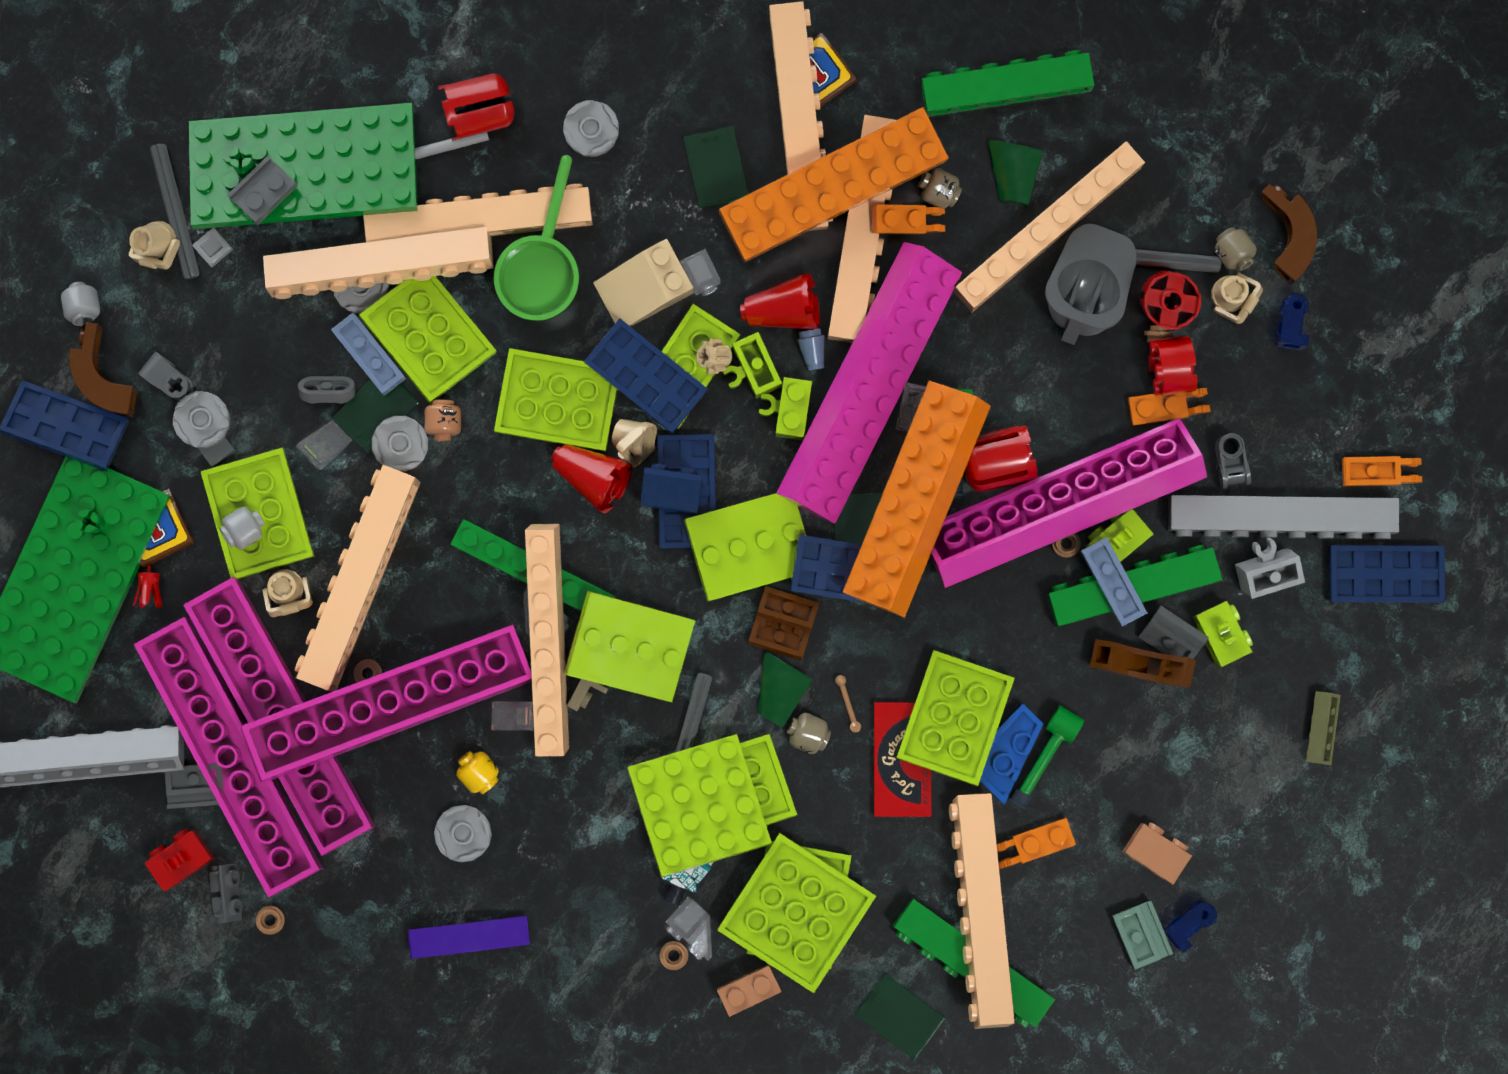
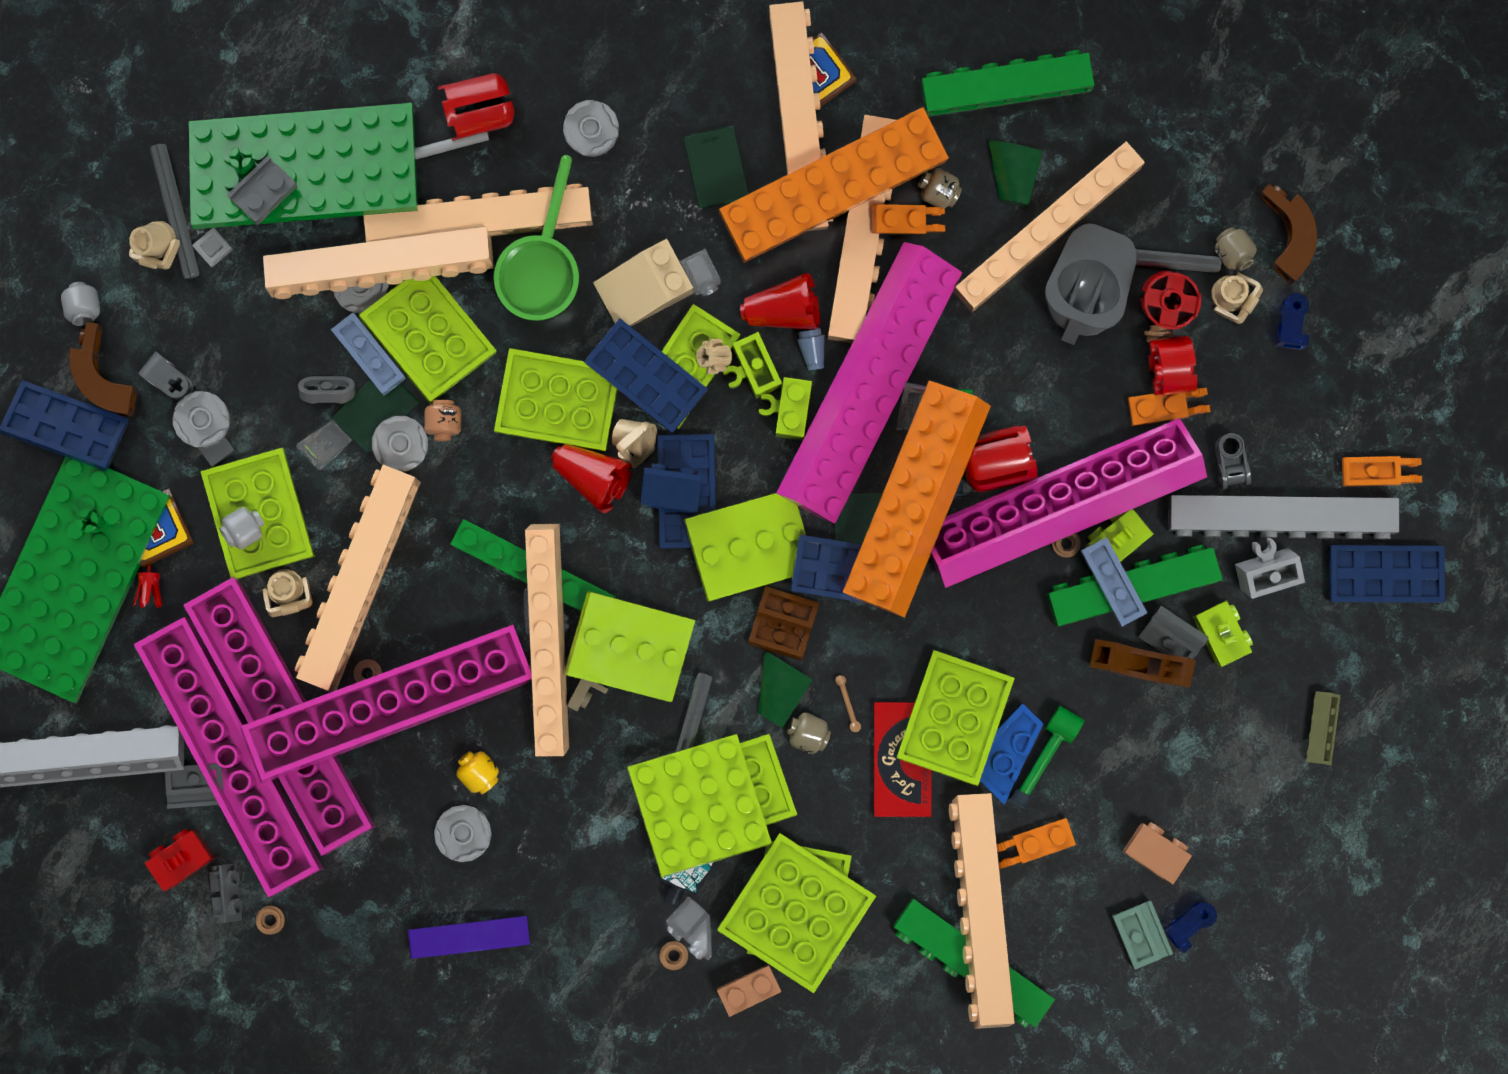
clear slope [491,702,534,731] -> none
clear green container [855,974,946,1061] -> none

